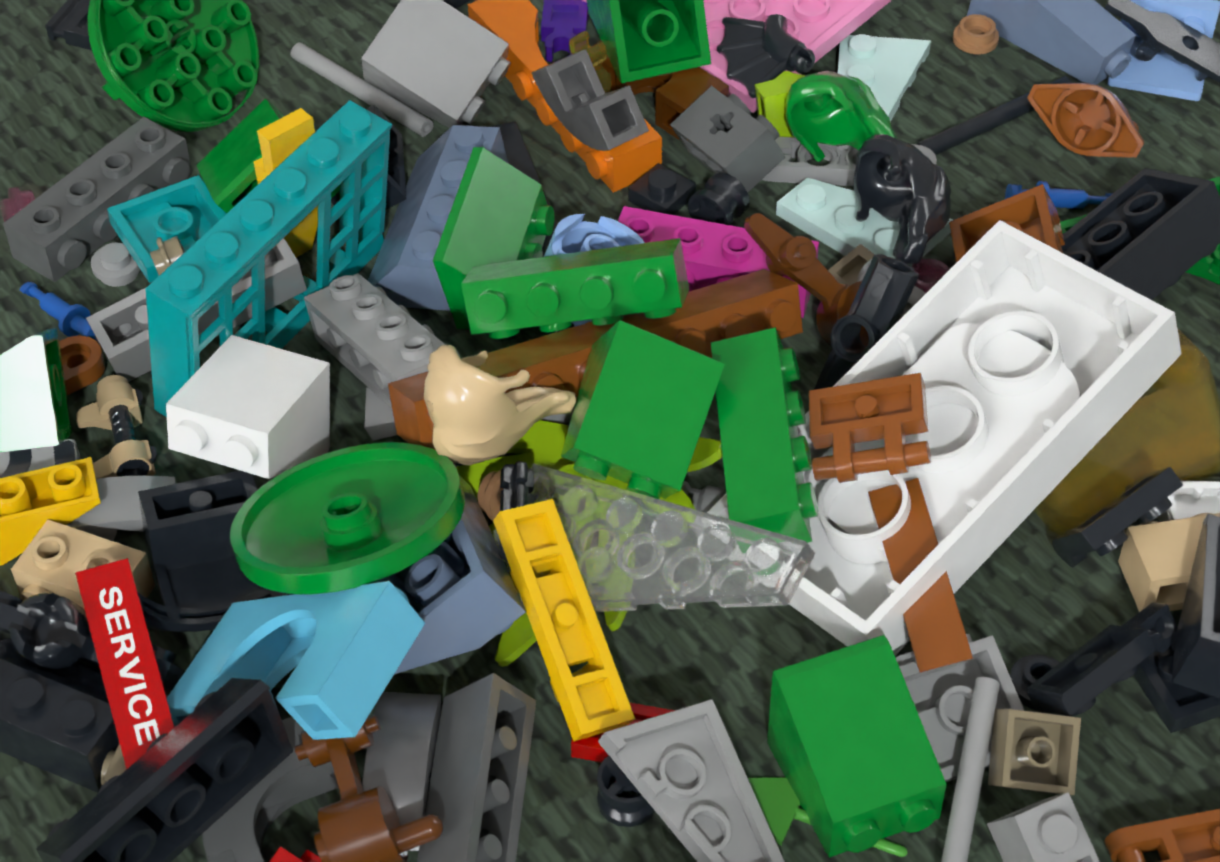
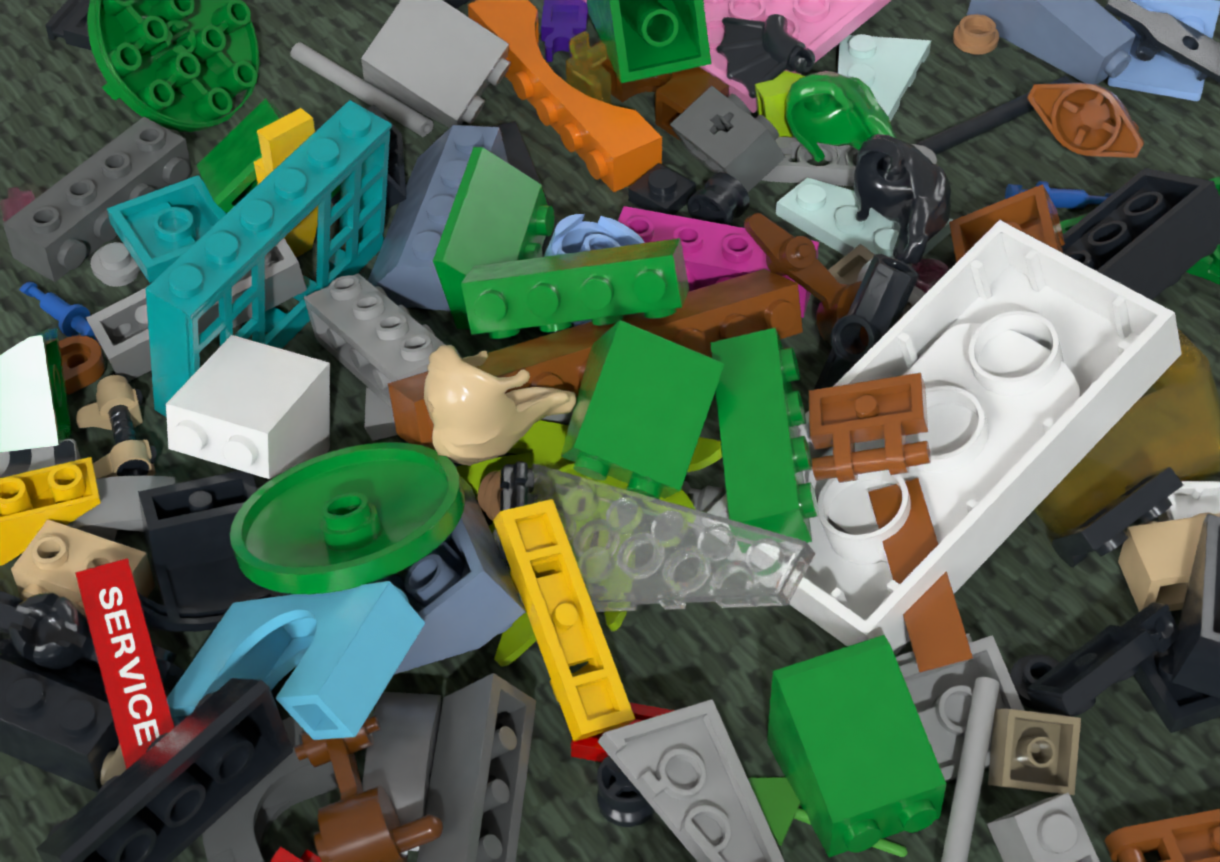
dark tan plate [150,236,185,276] -> none
flat silver brick [531,49,649,151] -> none

